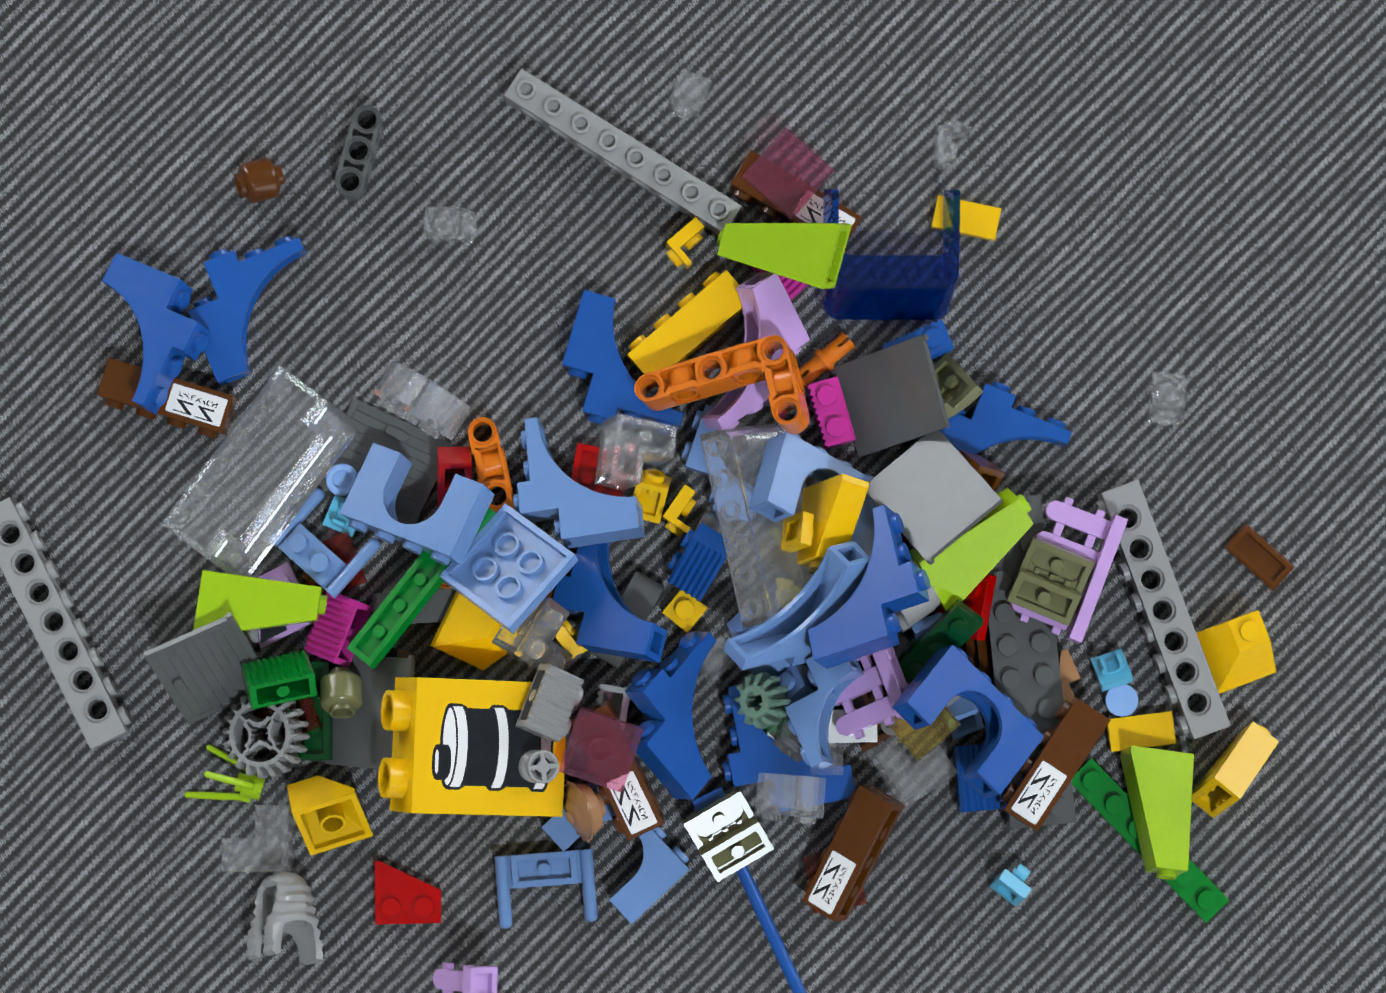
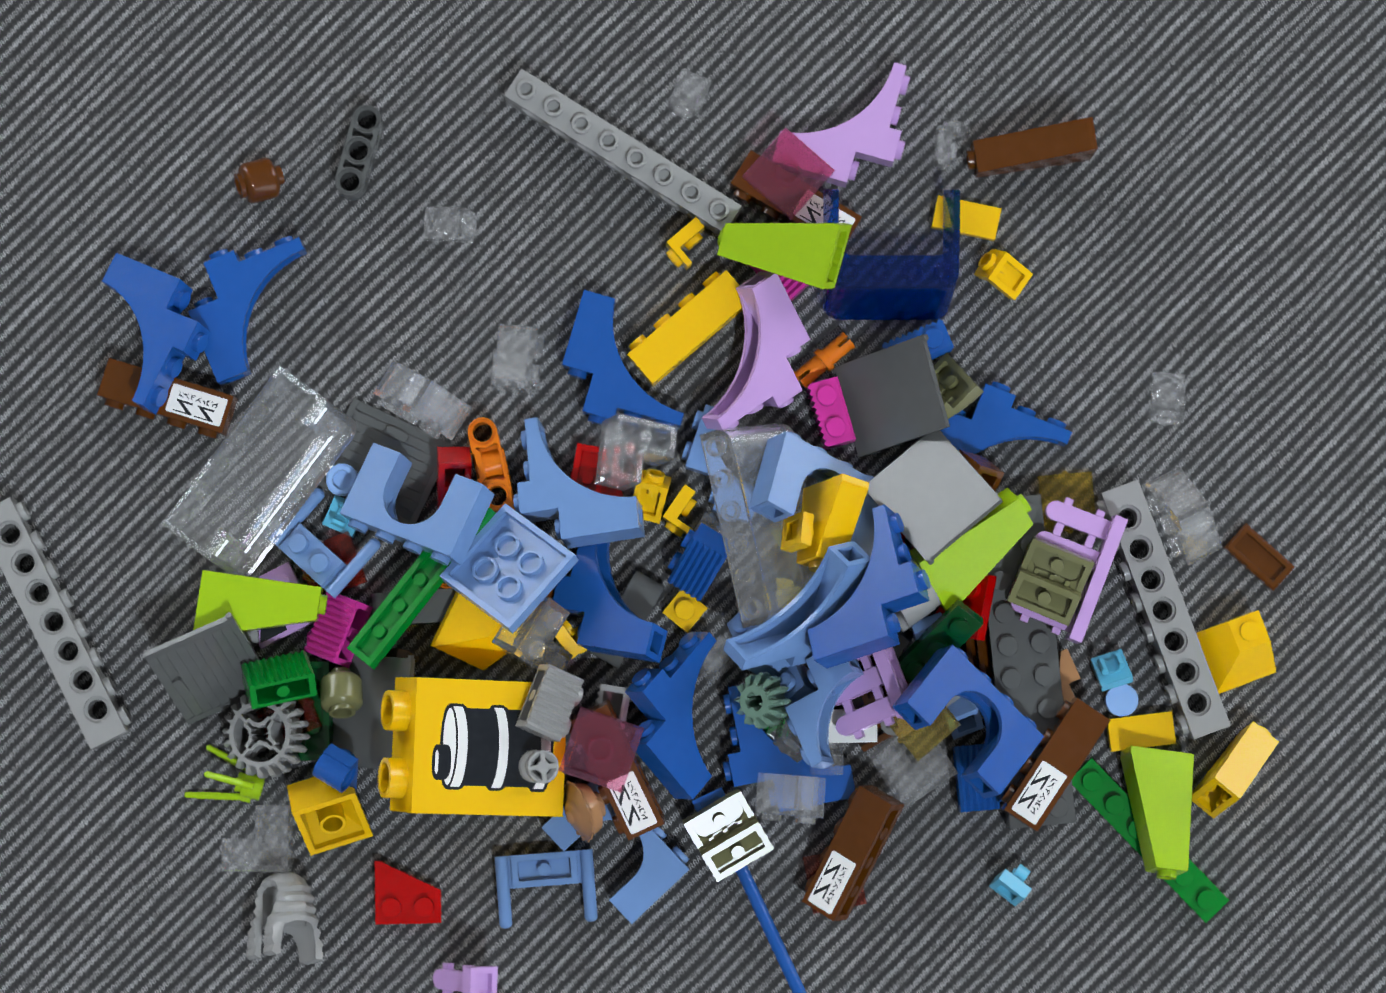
orange beam [634,335,809,434] -> none
none -> blue plate [312,743,358,793]
none -> clear brick [490,324,545,395]
none -> lavender arch [772,62,910,188]
none -> reddish brown slope [966,117,1098,178]
none -> yellow bracket [974,249,1033,300]
none -> clear yellow piece [1038,471,1096,534]
none -> clear brick [1145,466,1223,566]

